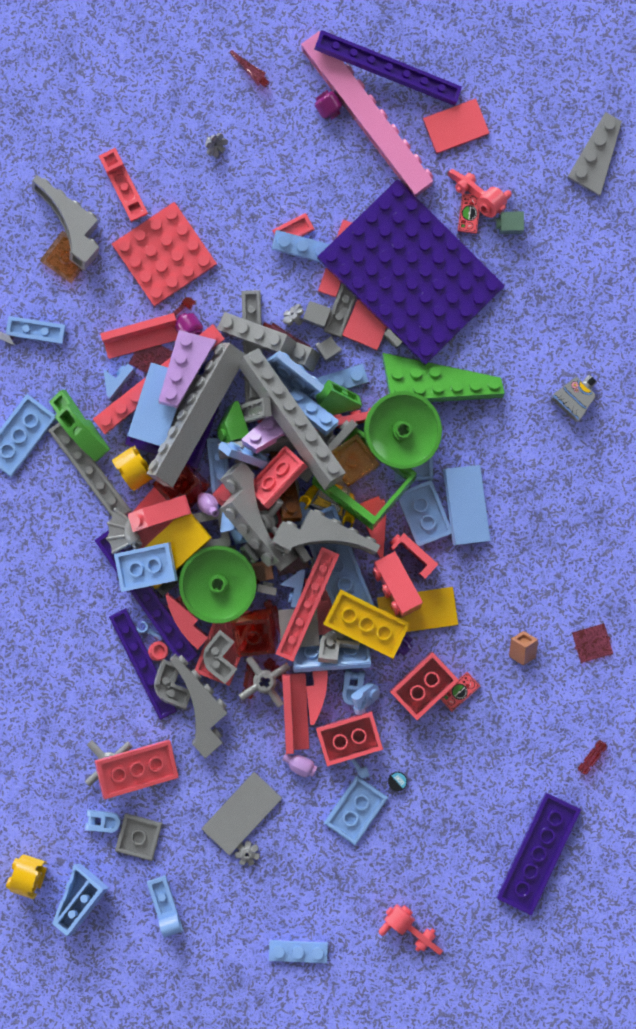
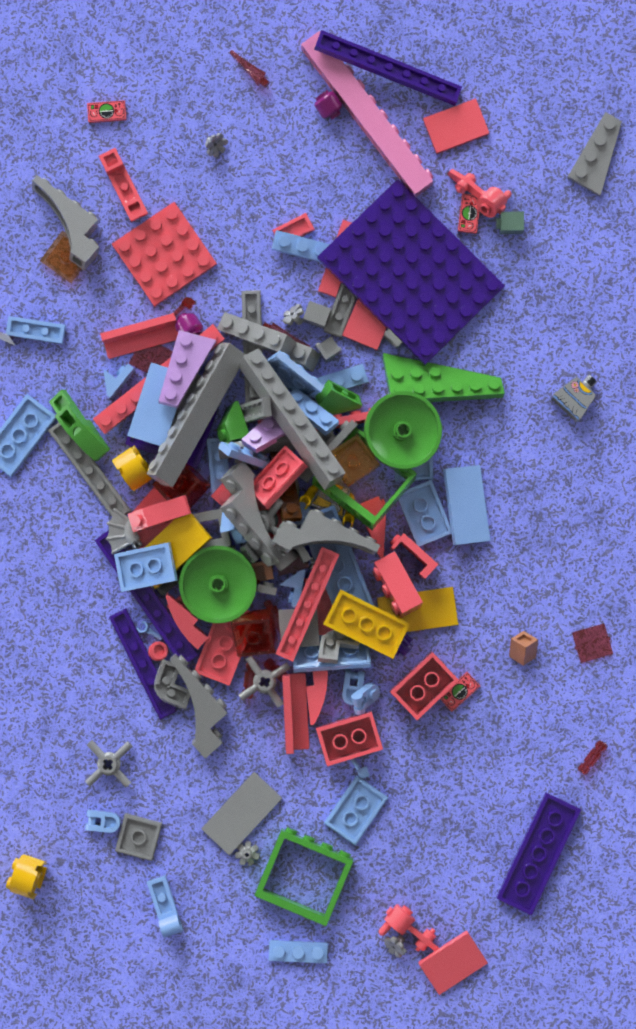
light blue wedge [52,863,109,936] -> none
coral plate [95,740,179,799] -> none
lavender plant [197,492,219,517] -> none
light grey plate [203,630,237,684] -> none
lavender plant [282,753,317,777] -> none
tile [388,771,407,791] -> none
none -> coral tile [87,100,127,123]
none -> bright green window [254,827,353,926]
none -> light grey plant [384,936,406,958]
none -> coral tile [418,930,488,995]

